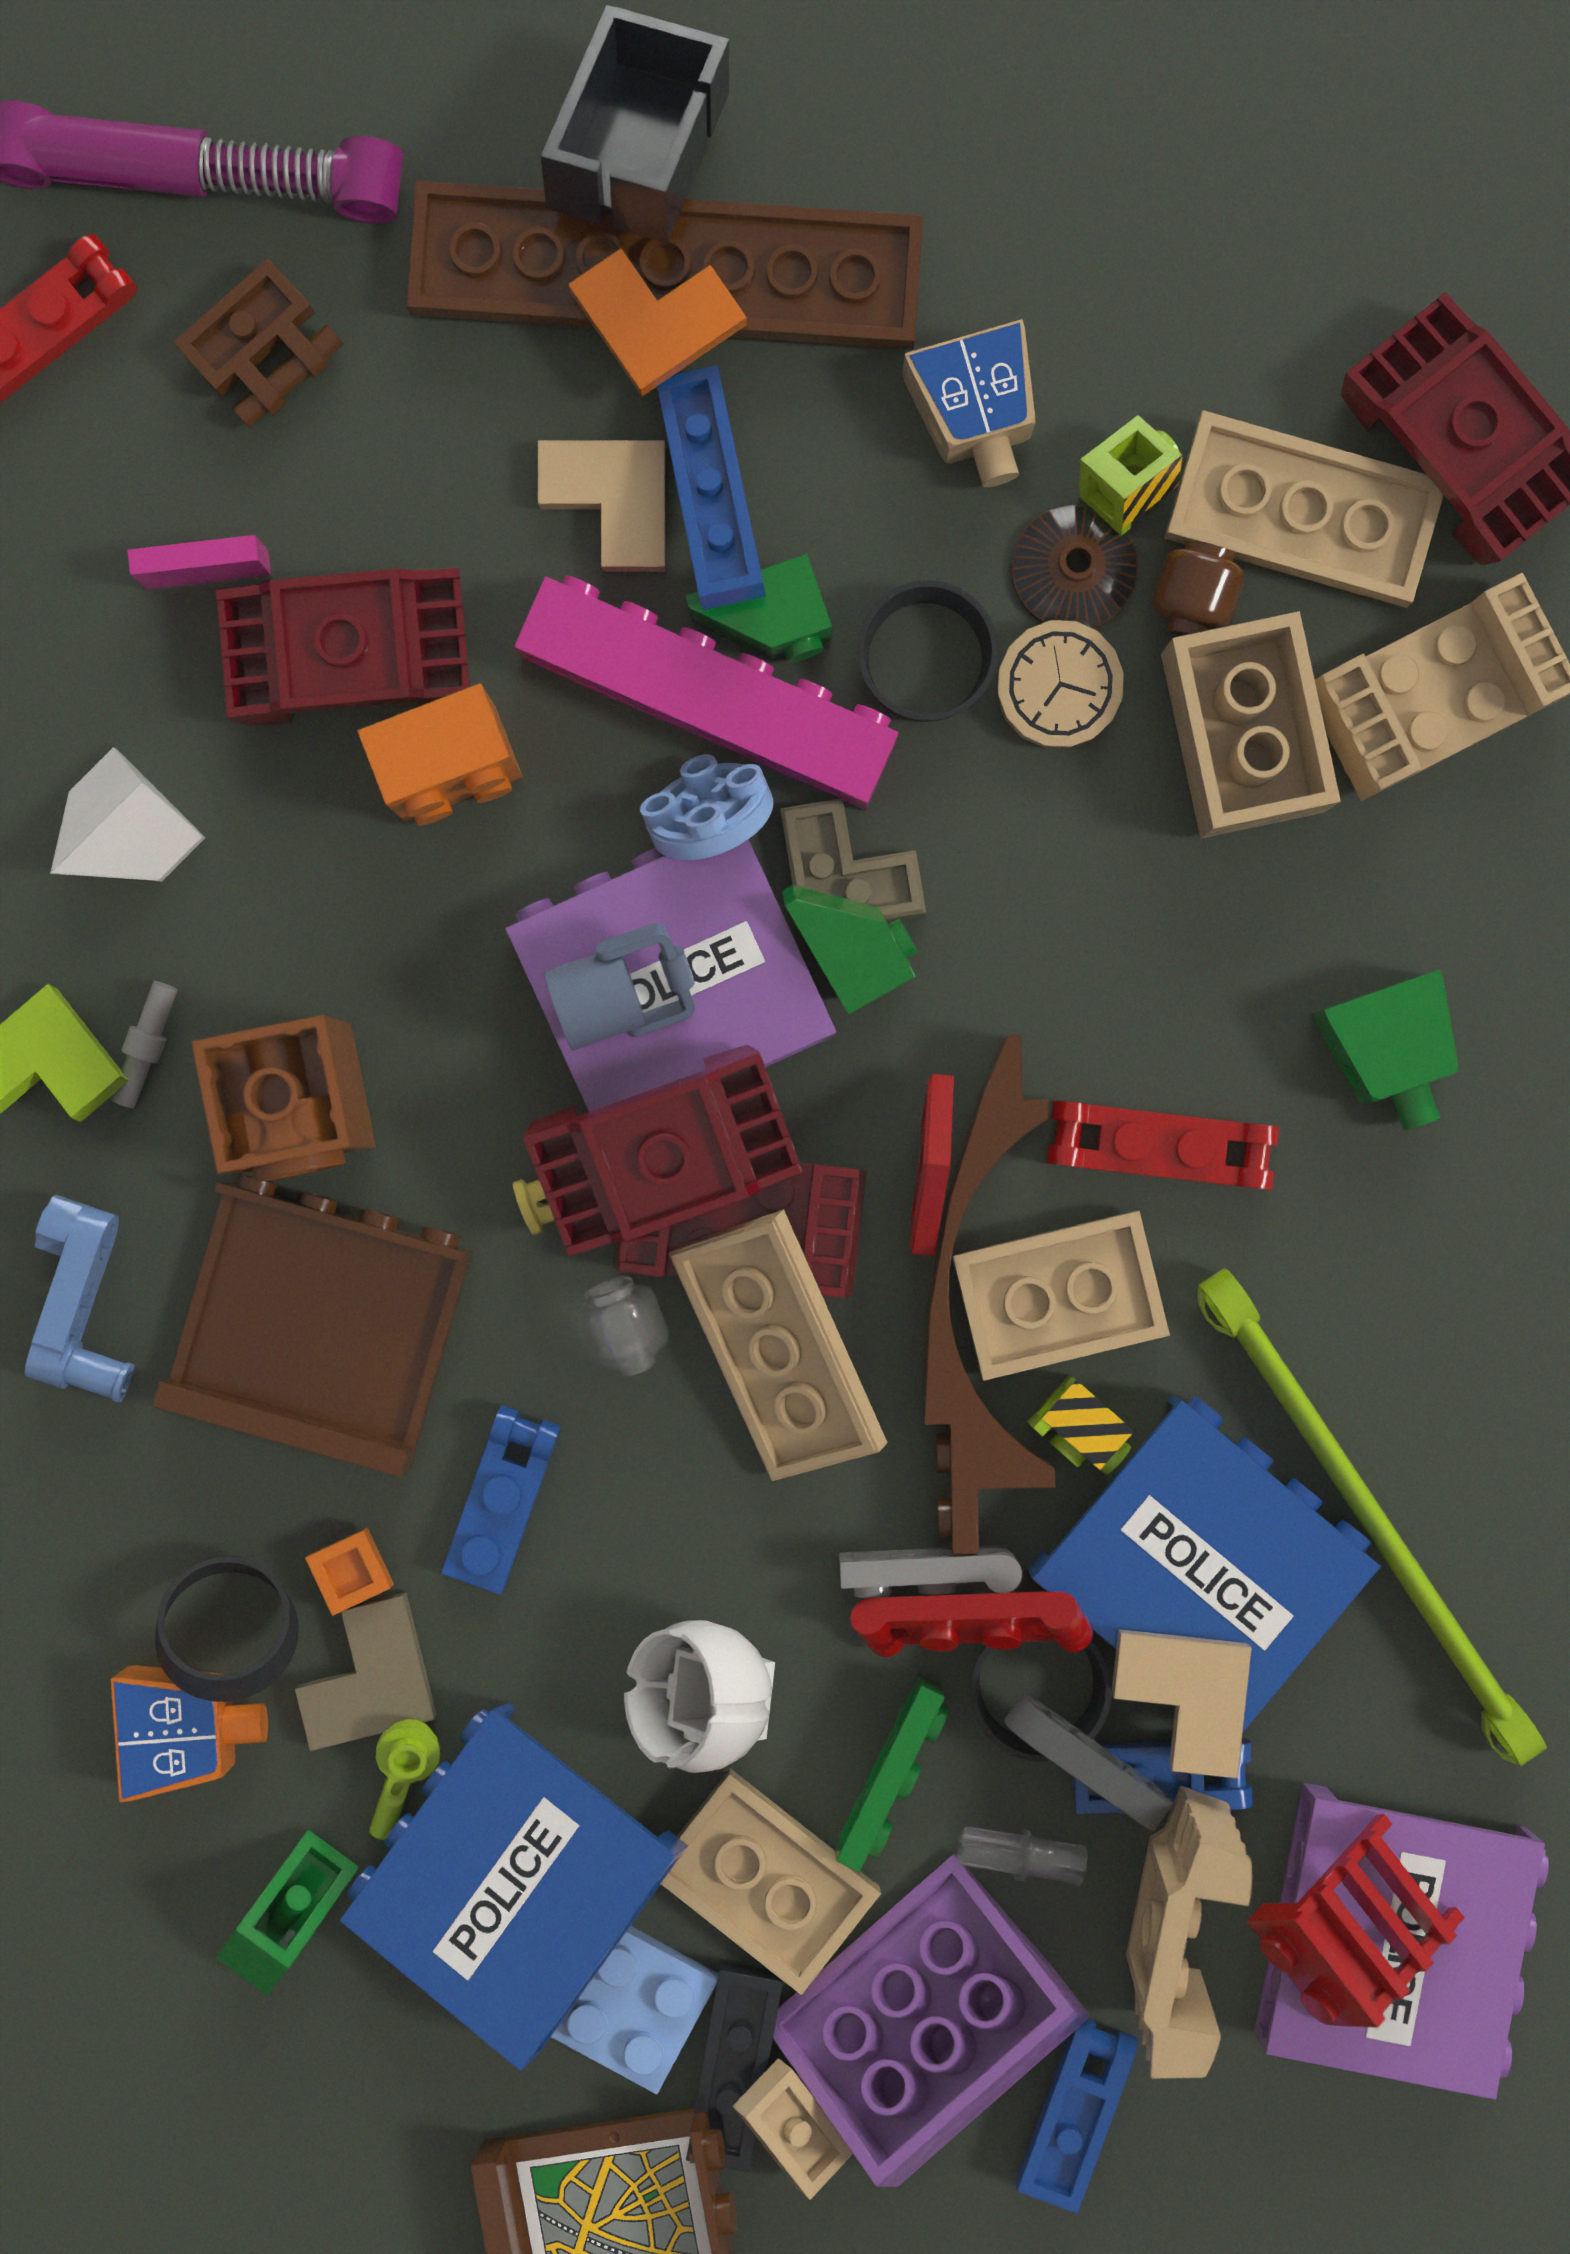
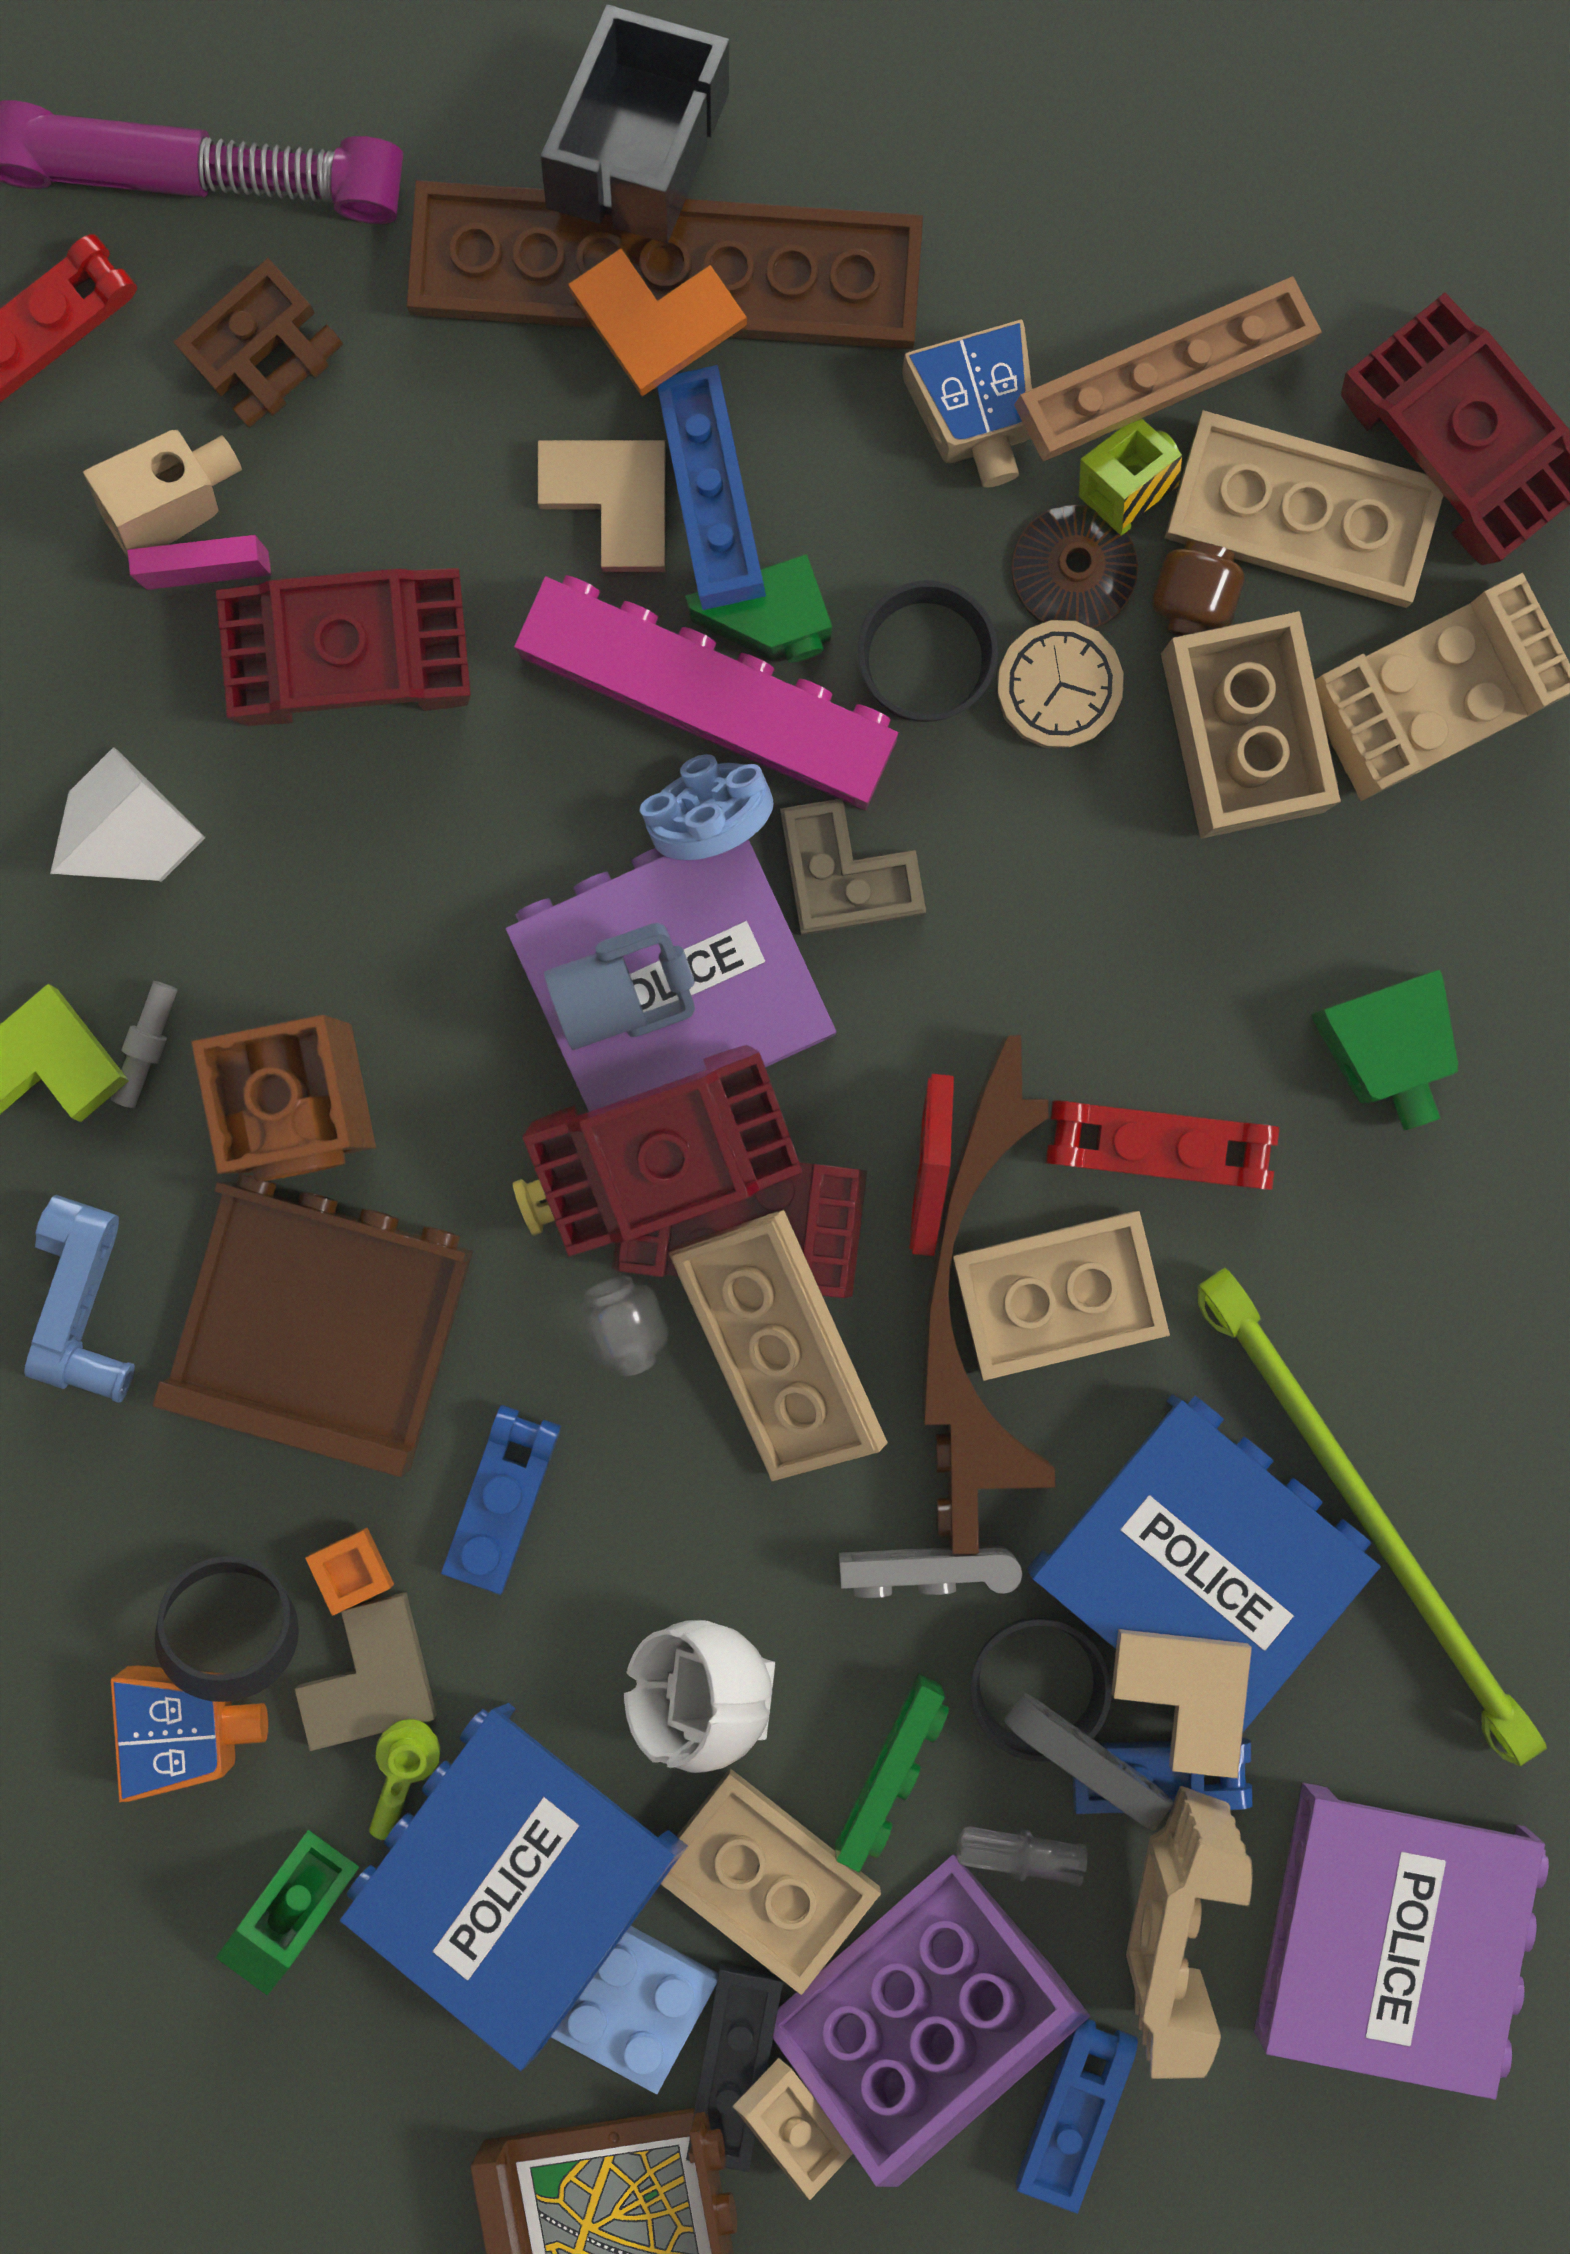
orange brick [357,683,523,826] -> none
green slope [782,885,918,1014] -> none
red plate [850,1591,1093,1657] -> none
brick [1027,1375,1134,1475] -> none
red plate [1247,1814,1465,2028] -> none
none -> tan torso [83,430,242,558]
none -> medium nougat plate [1014,276,1322,462]

